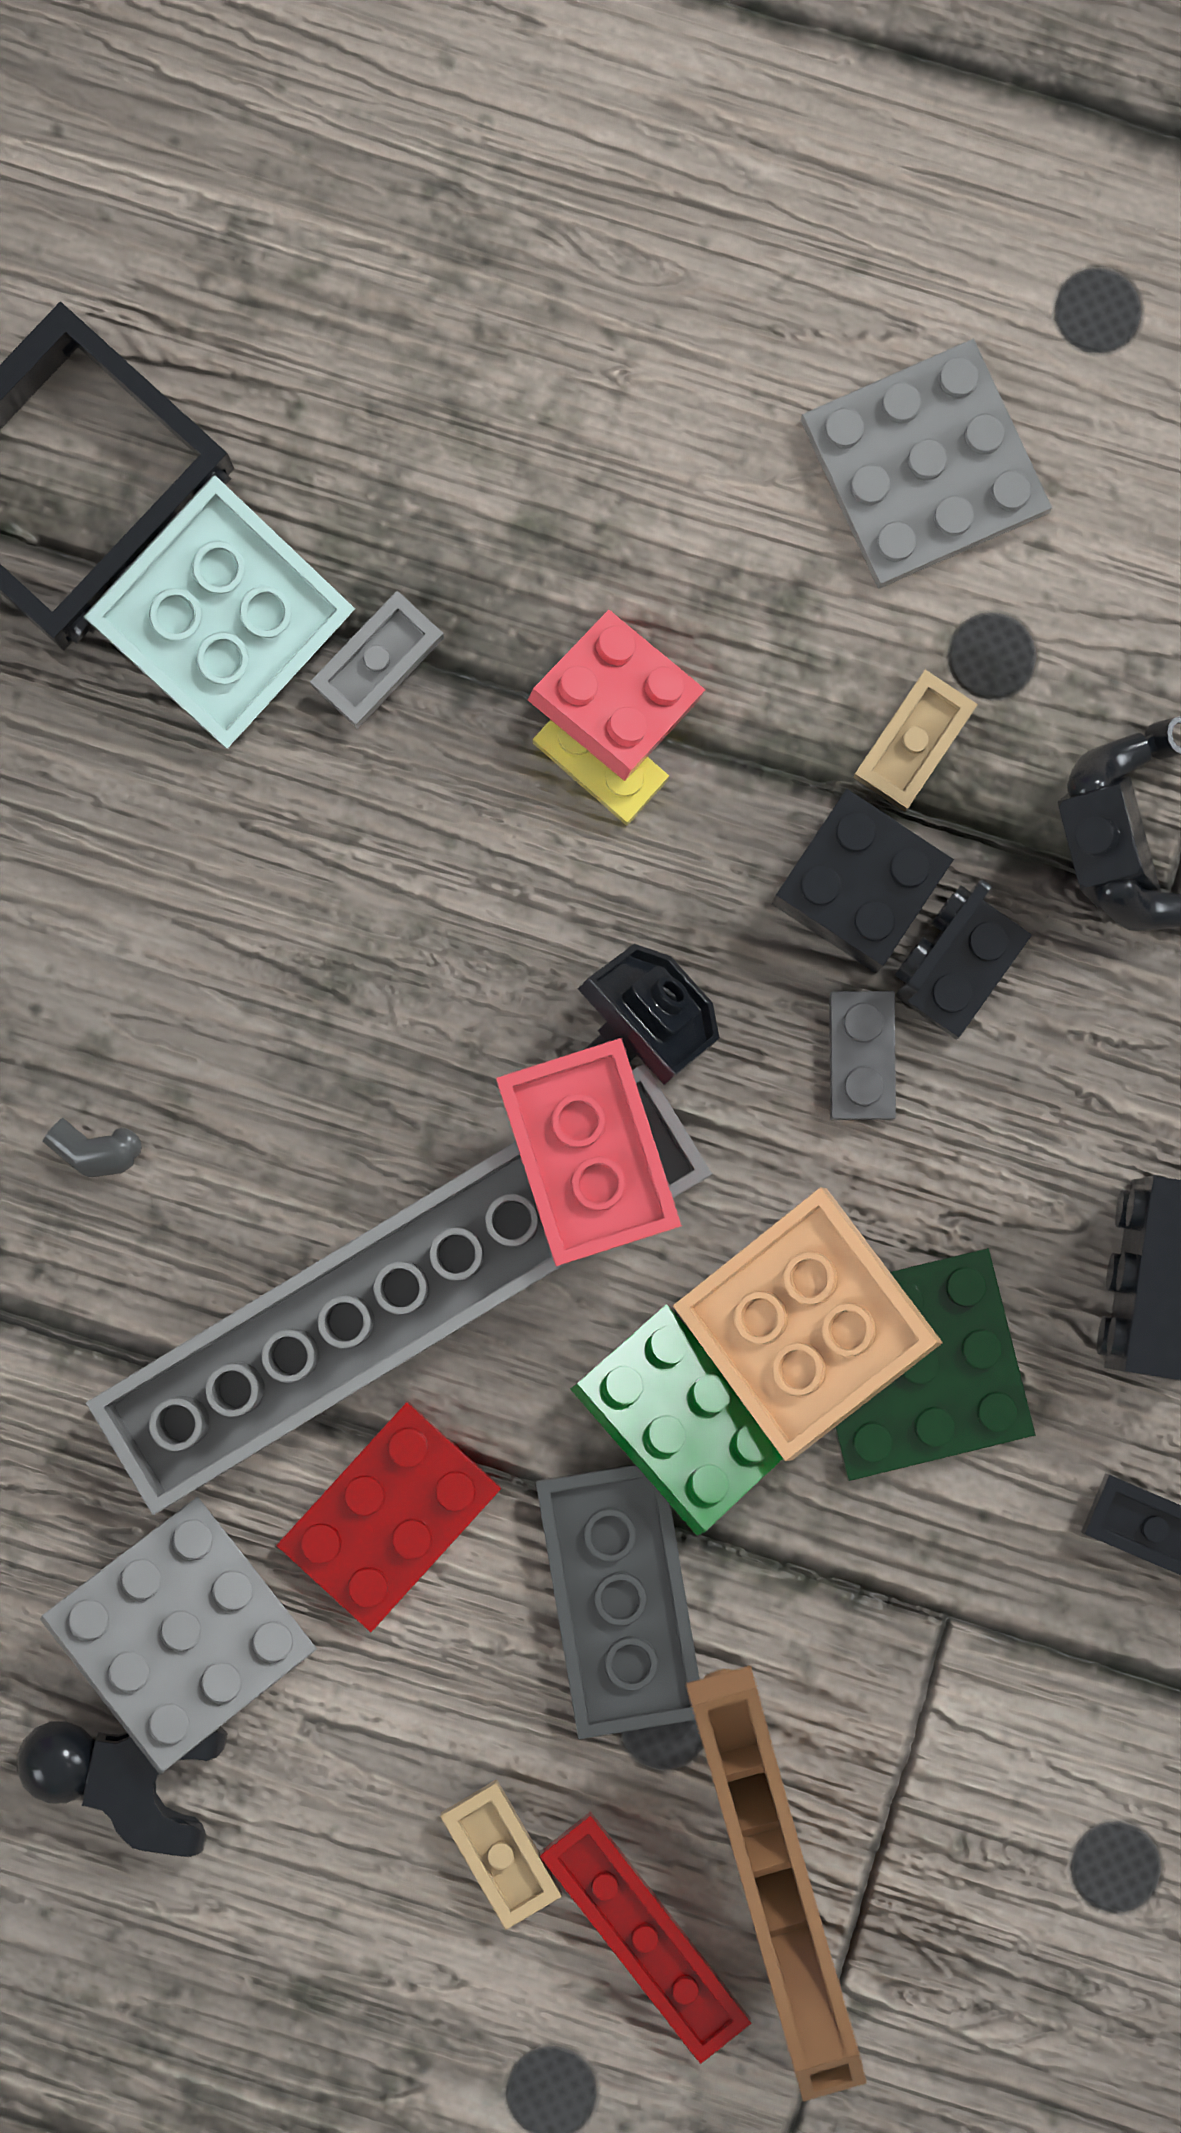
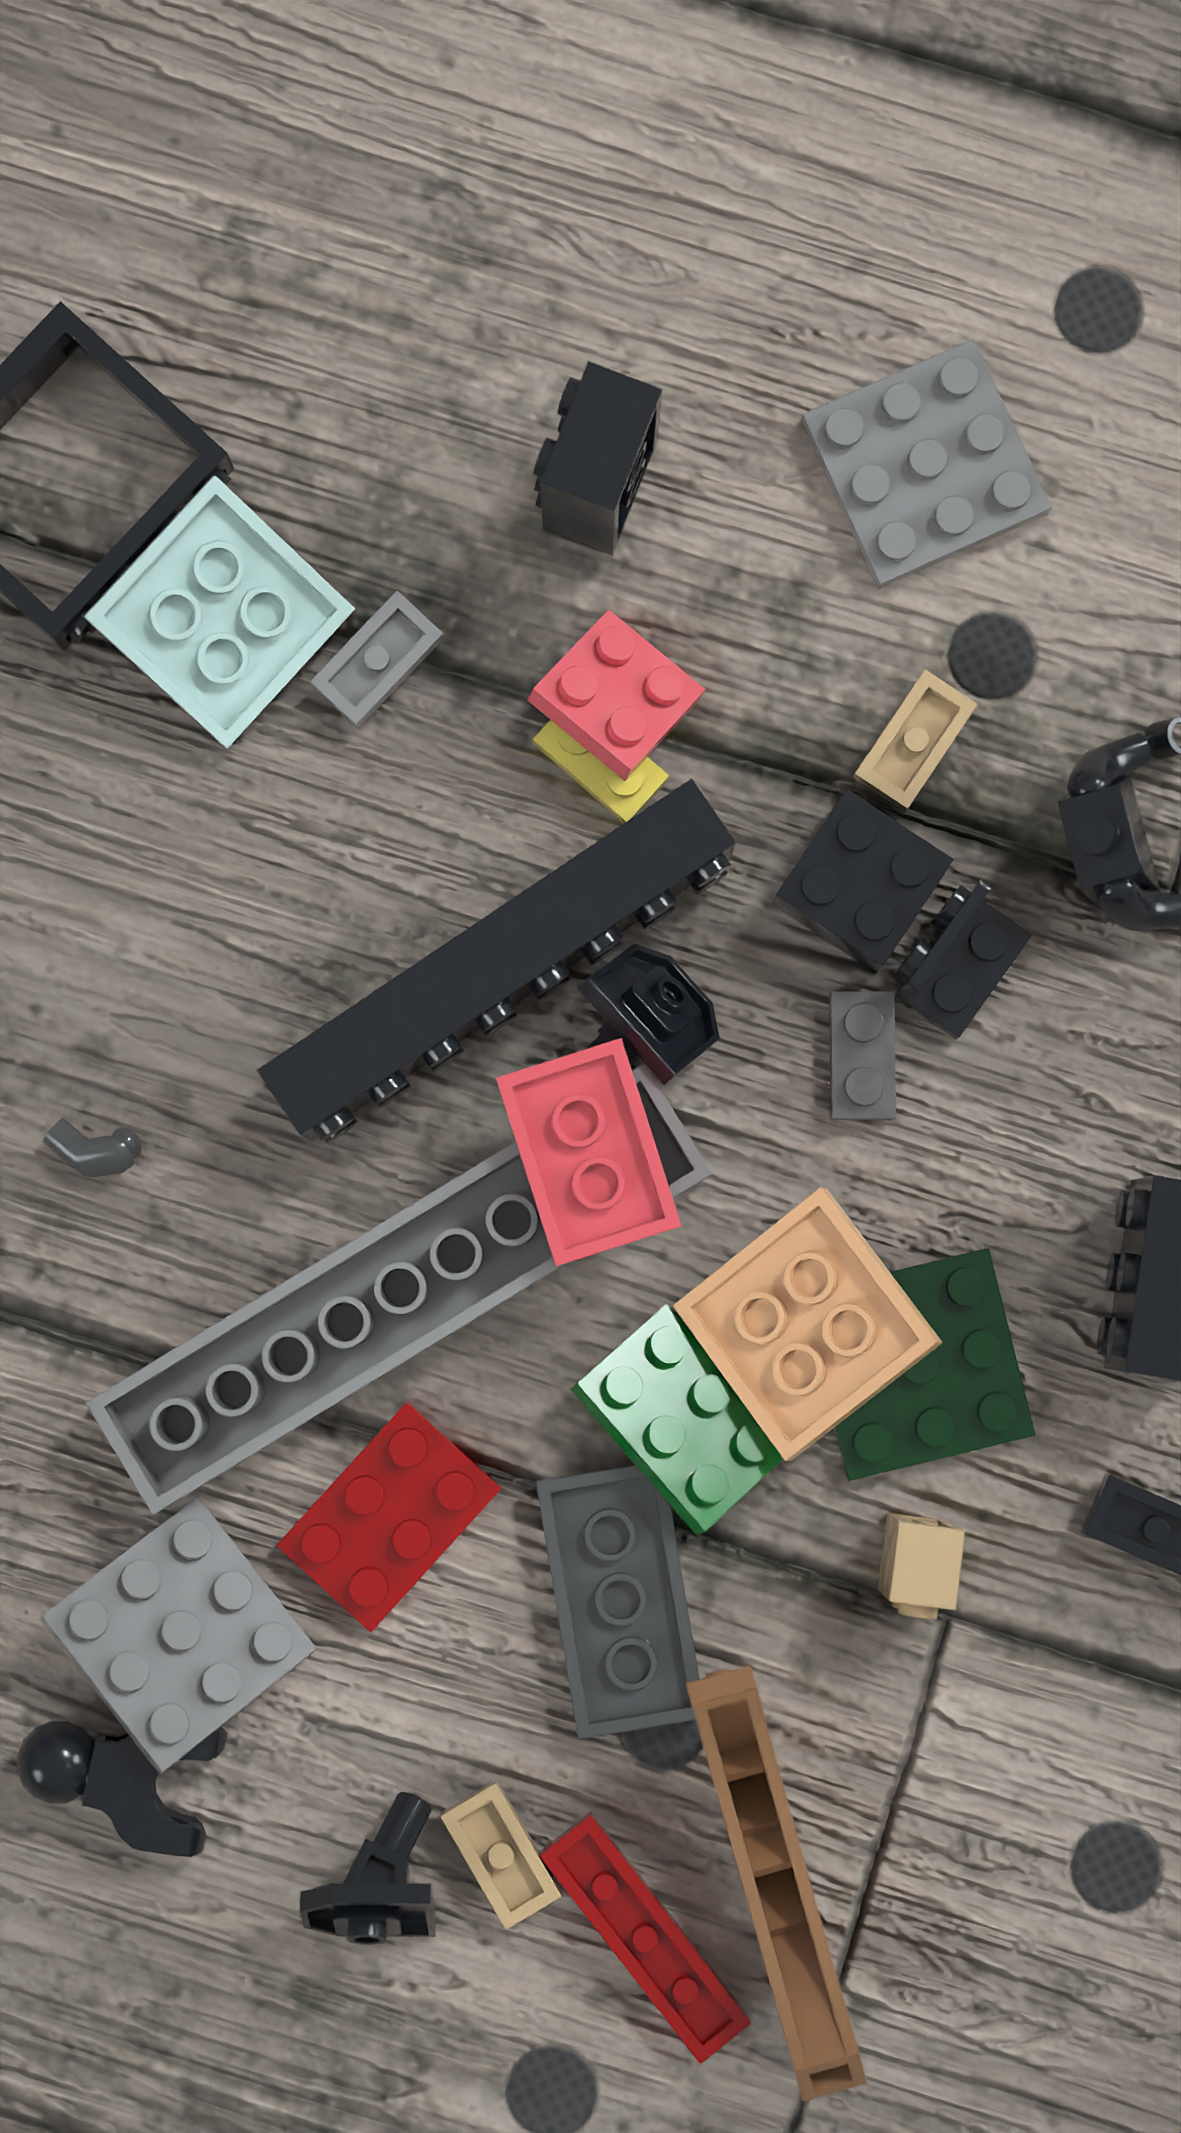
none -> black brick [257,778,736,1144]
none -> black piece [299,1792,436,1945]
none -> black brick [533,361,662,556]
none -> tan brick [878,1513,965,1619]

